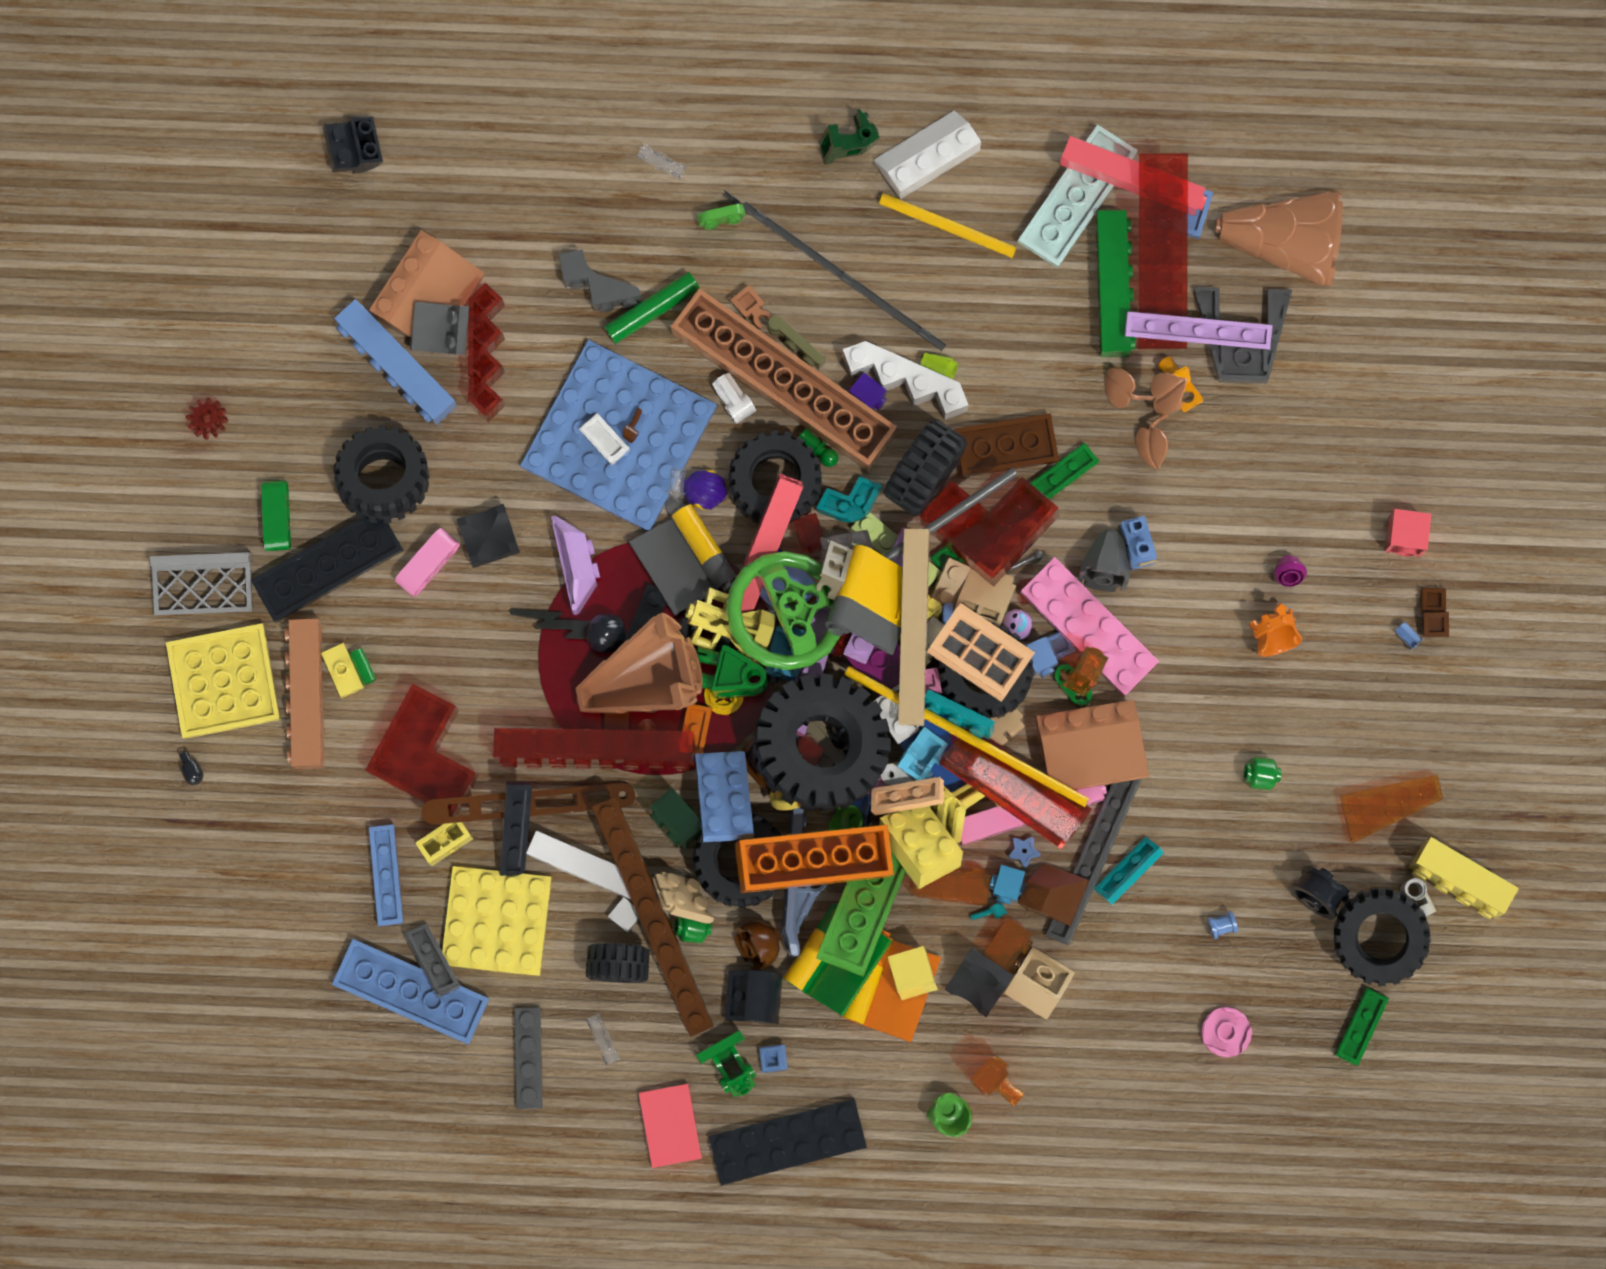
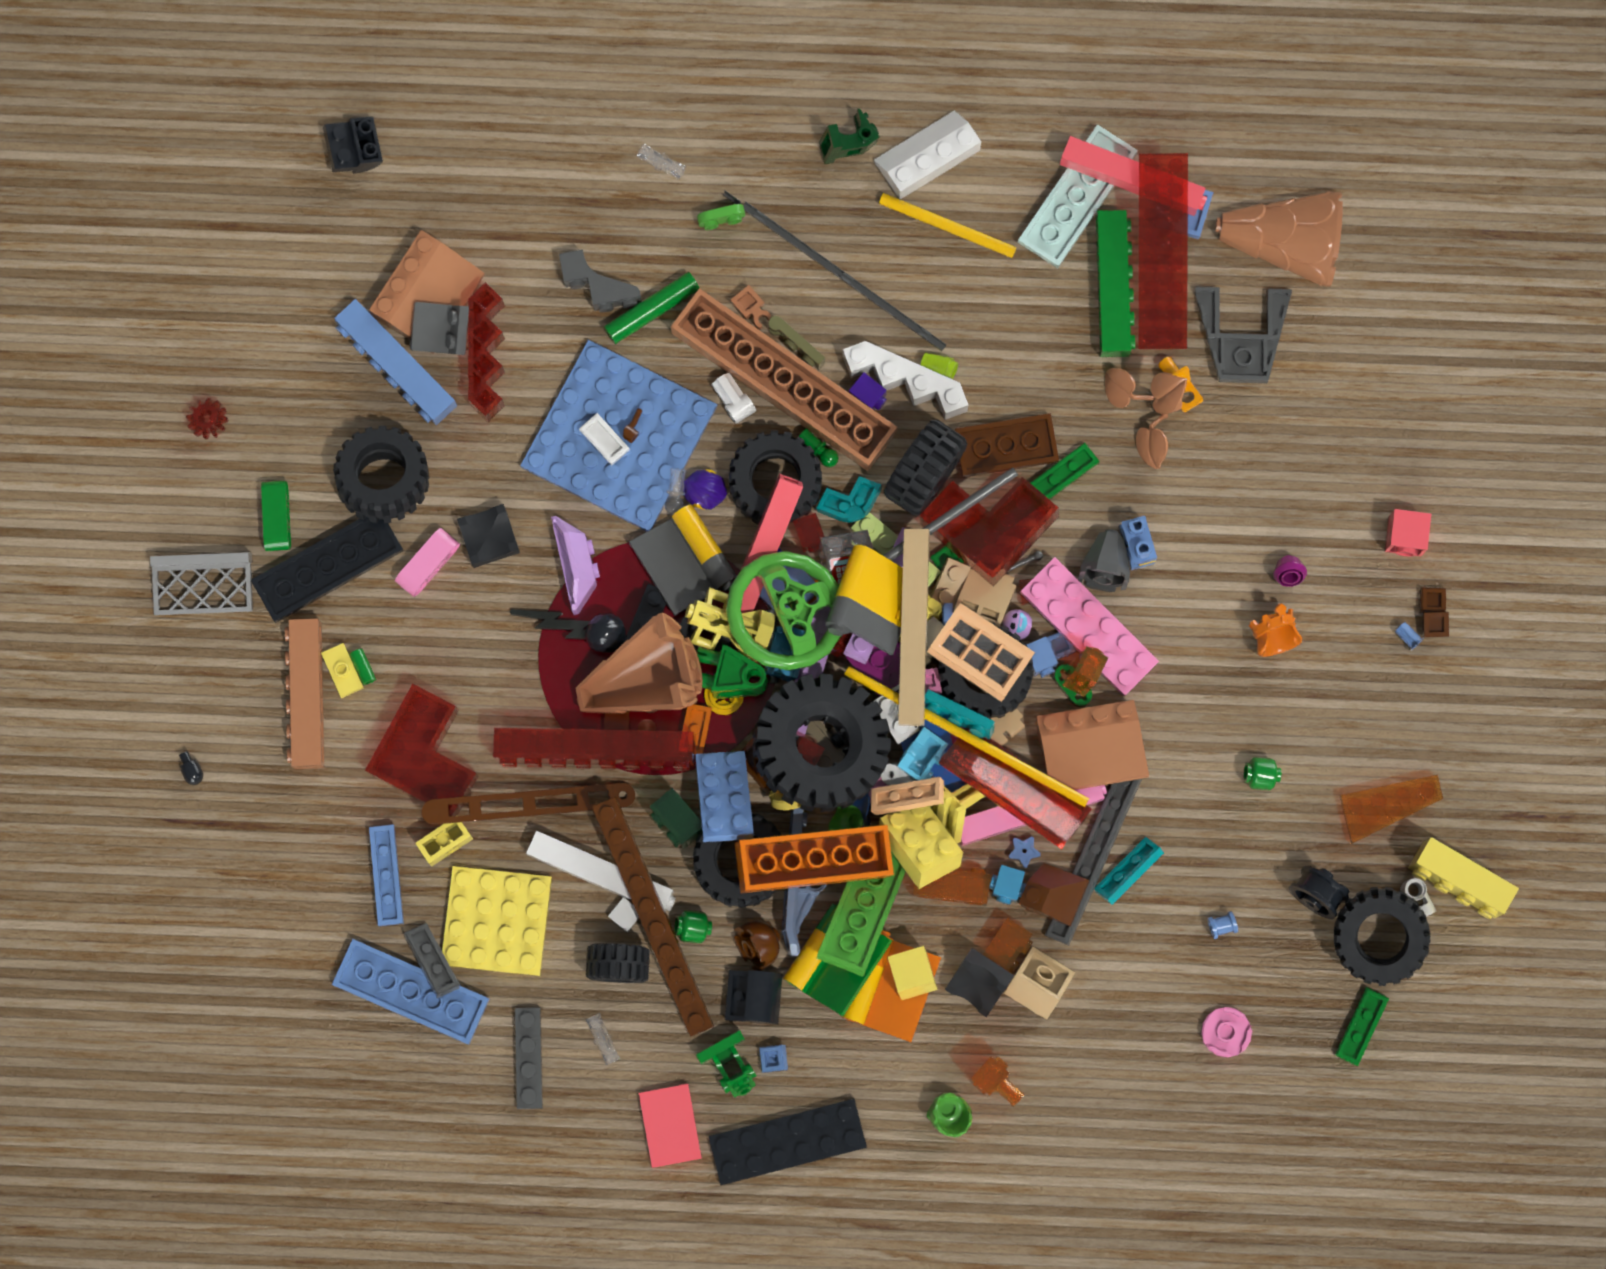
light yellow plate [166,623,281,739] -> none
black plate [499,781,532,876] -> none
tan plate [652,872,714,924] -> none
dark tan hinge [817,540,853,600] -> none
teal hand [971,904,1007,920] -> none
lavender plate [1124,312,1273,350] -> none

